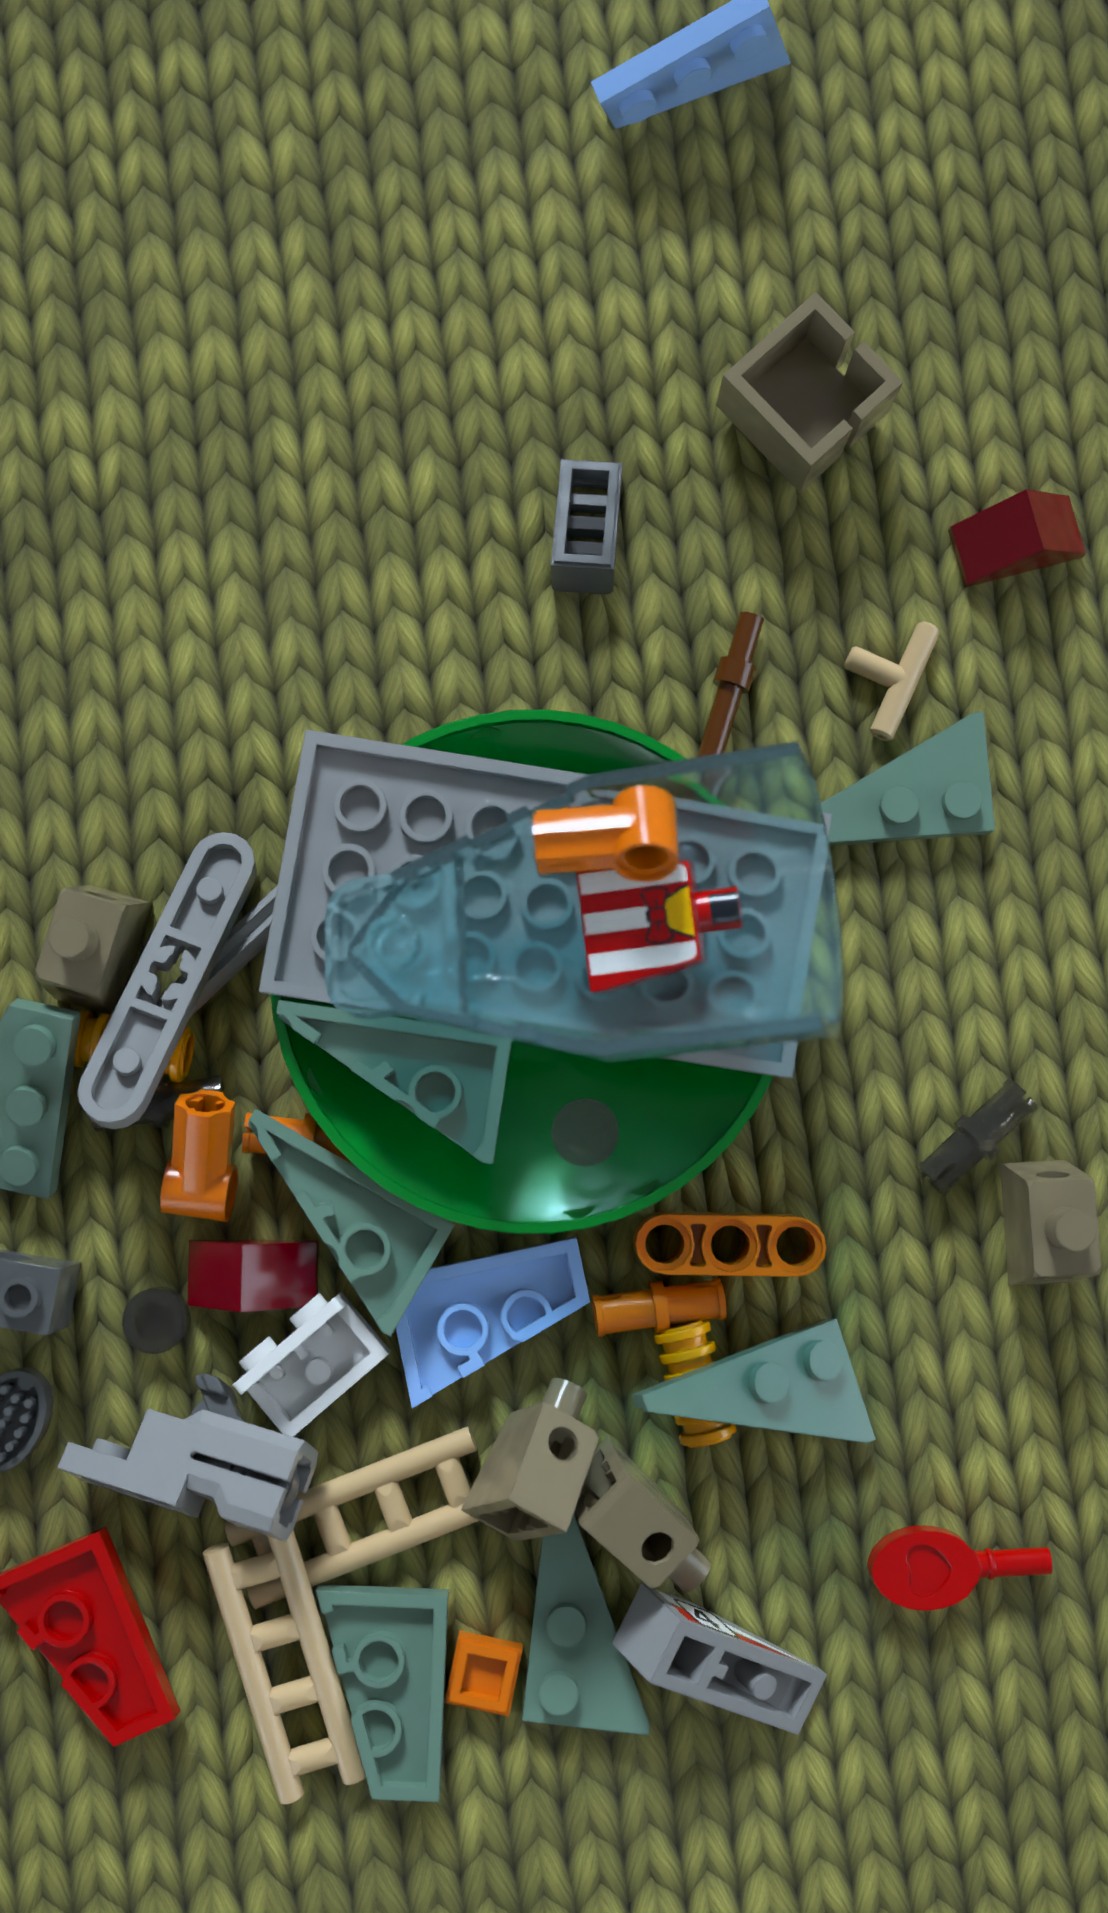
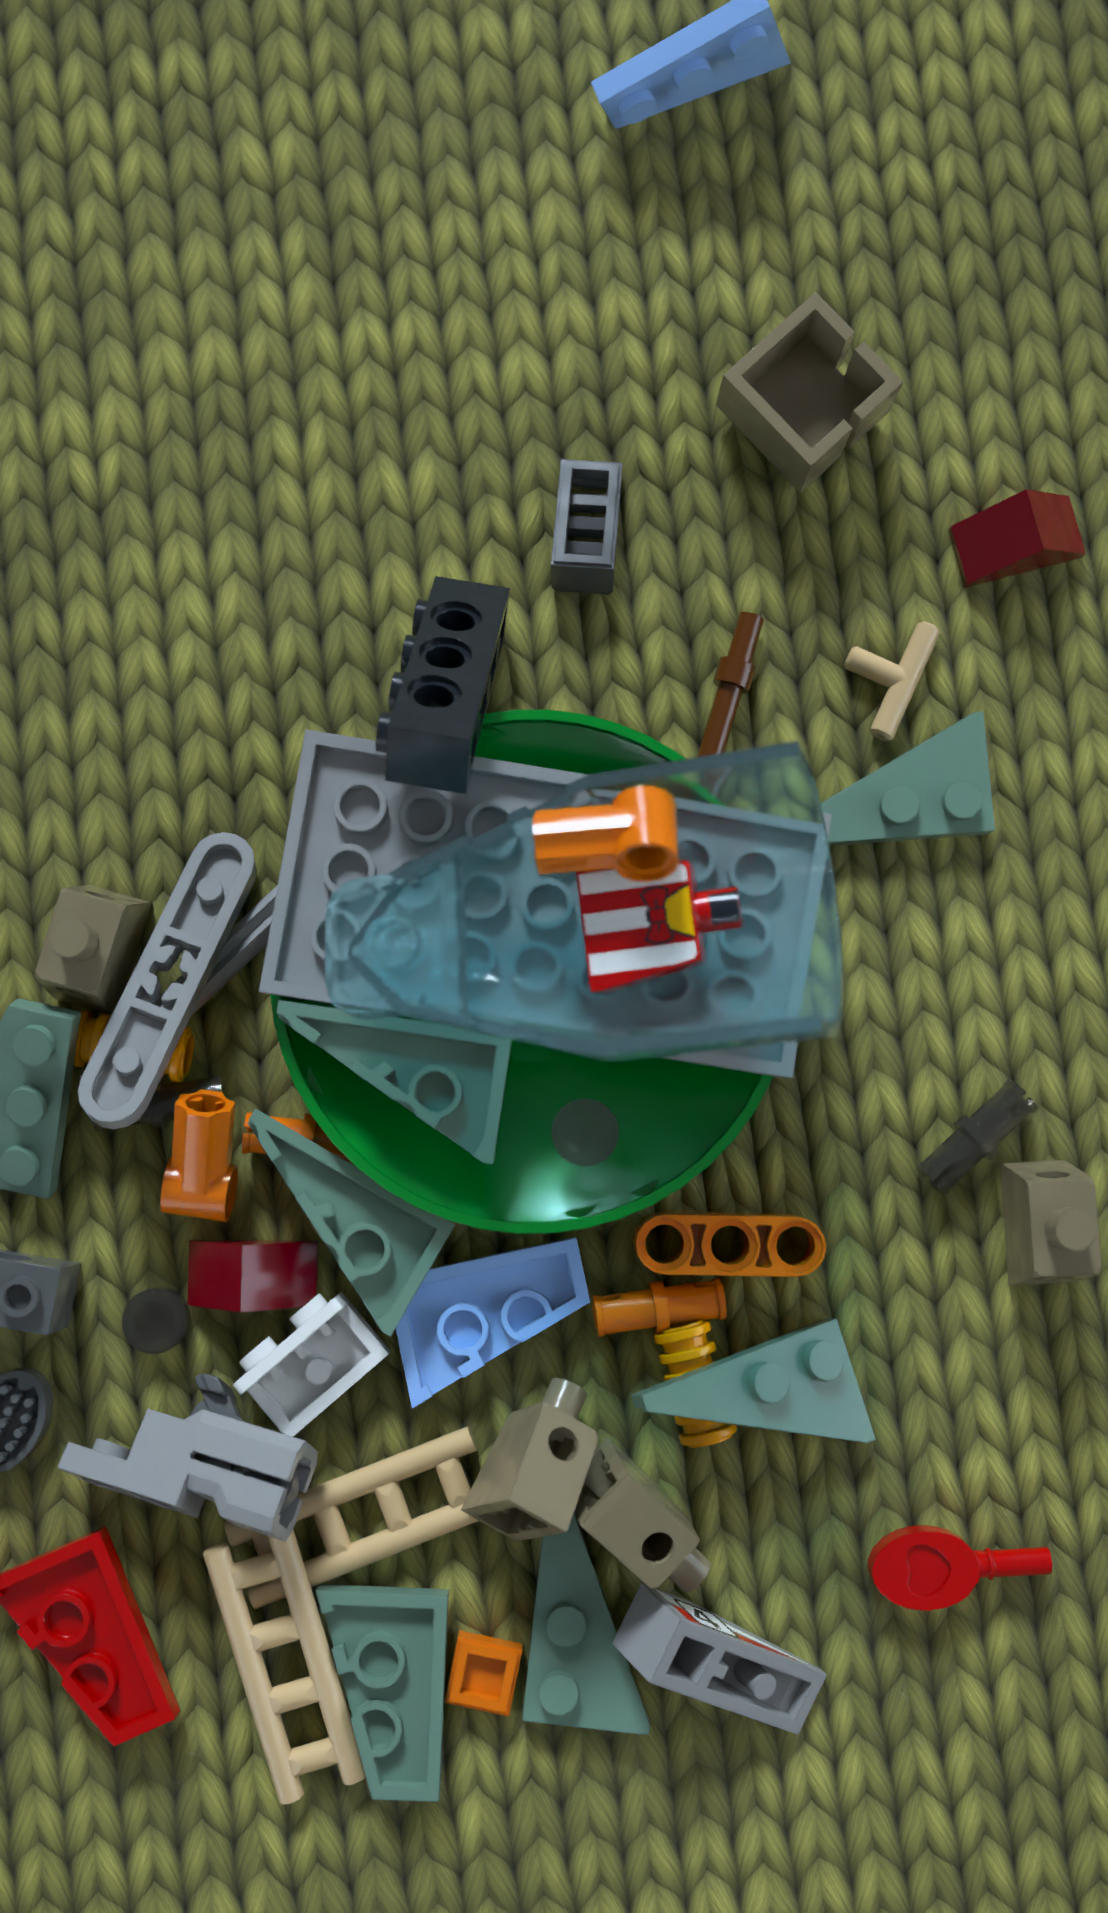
none -> black brick [375,576,510,794]

